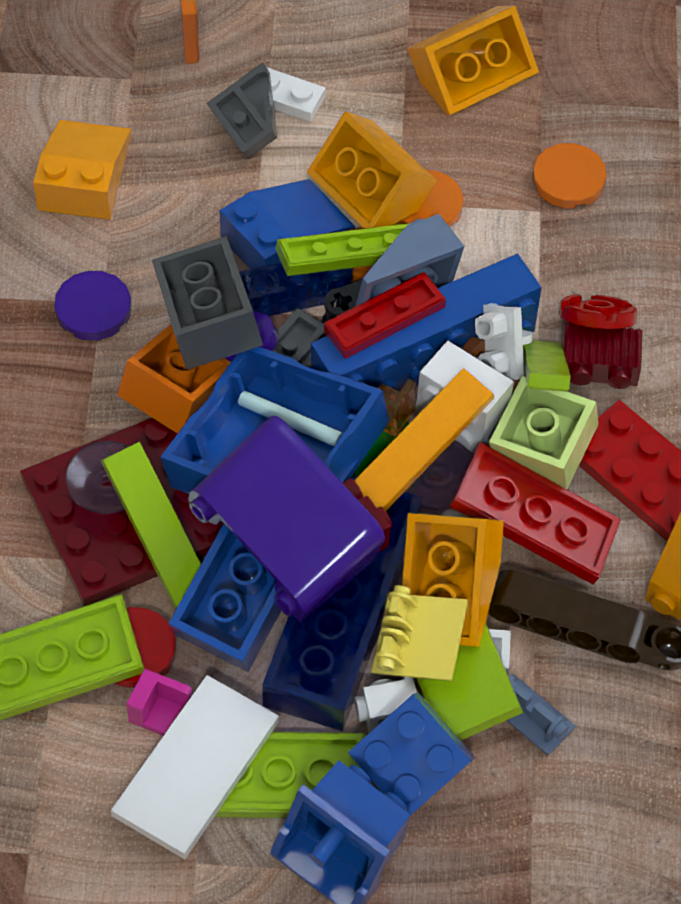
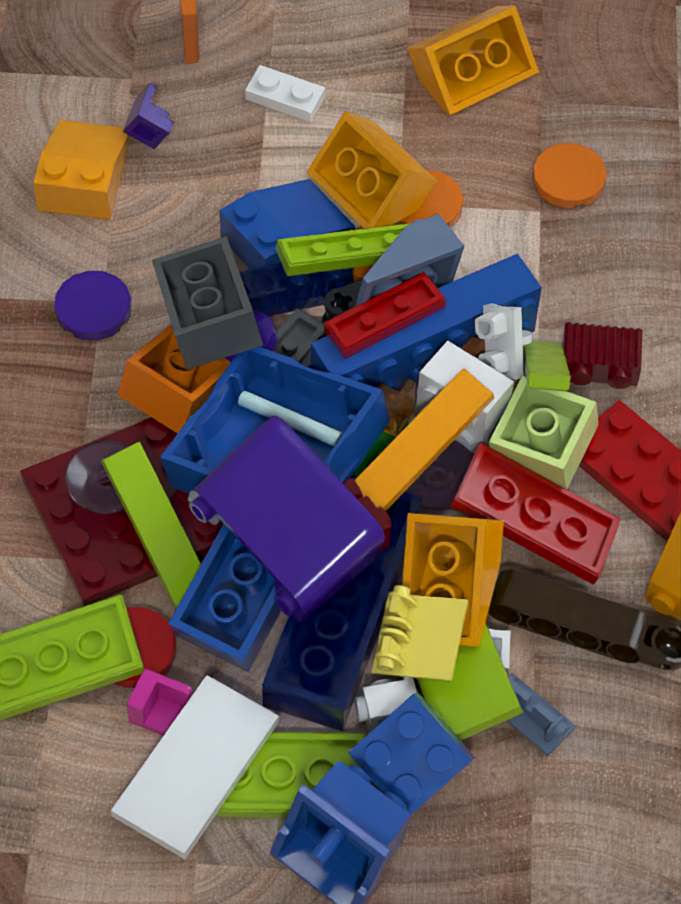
dark grey wing [206,62,277,159] -> none
red tile [559,294,637,329] -> none
none -> panel [123,83,174,149]

